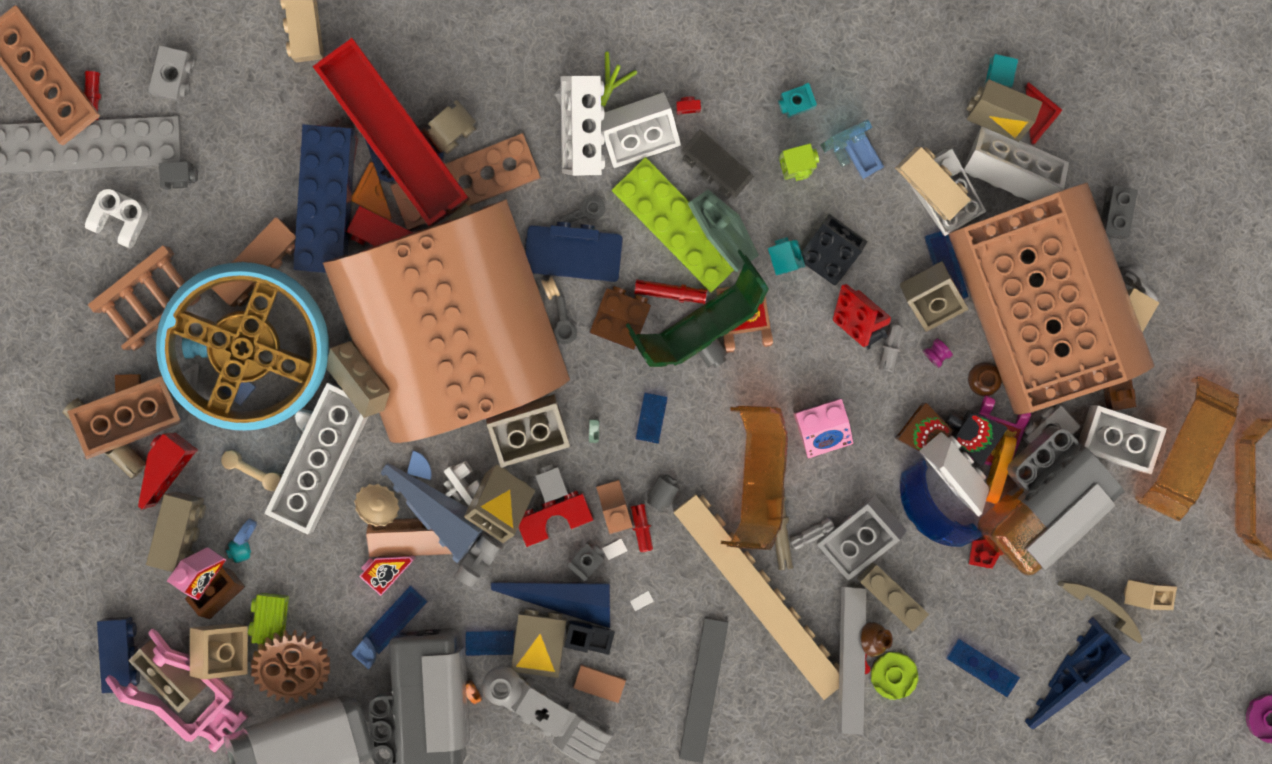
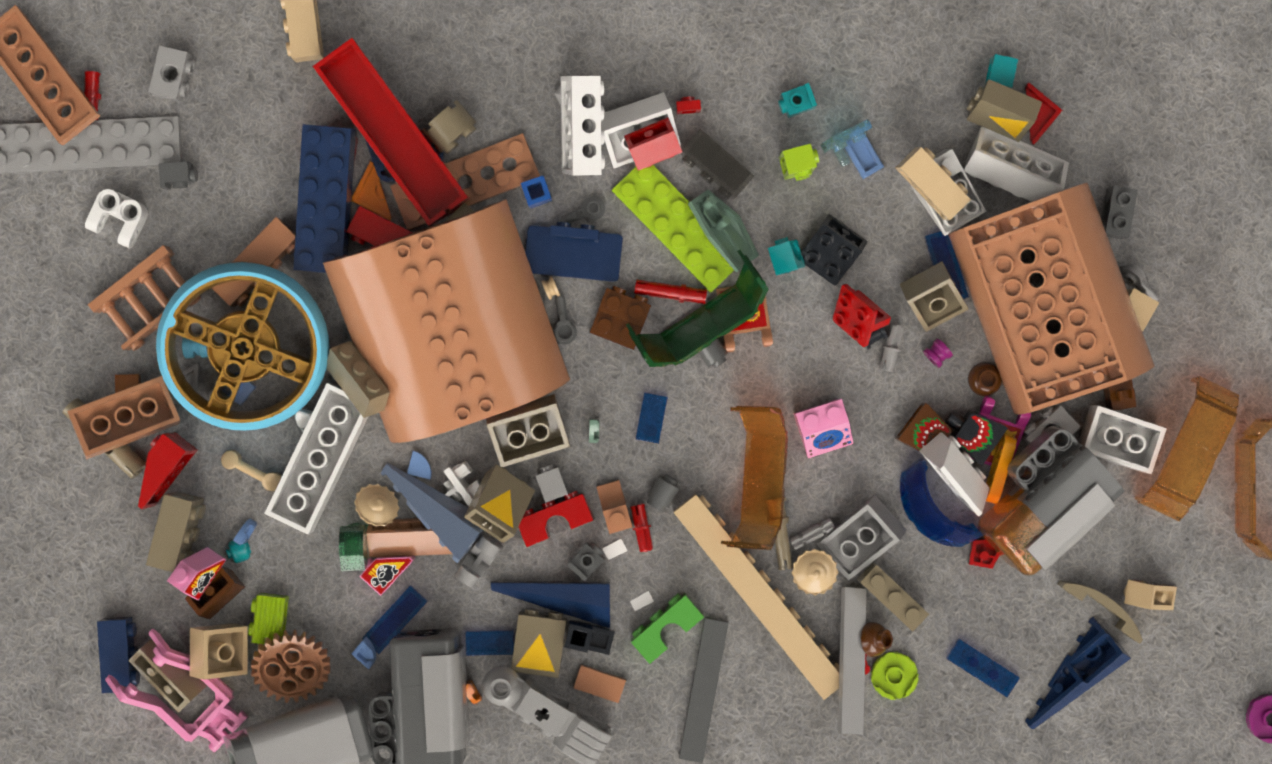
lime plant [601,51,637,107] -> none
none -> clear green brick [339,523,369,572]
none -> blue brick [521,175,552,209]
none -> brick [624,117,682,171]
none -> bright green arch [631,593,704,664]
none -> tan piece [791,549,838,596]

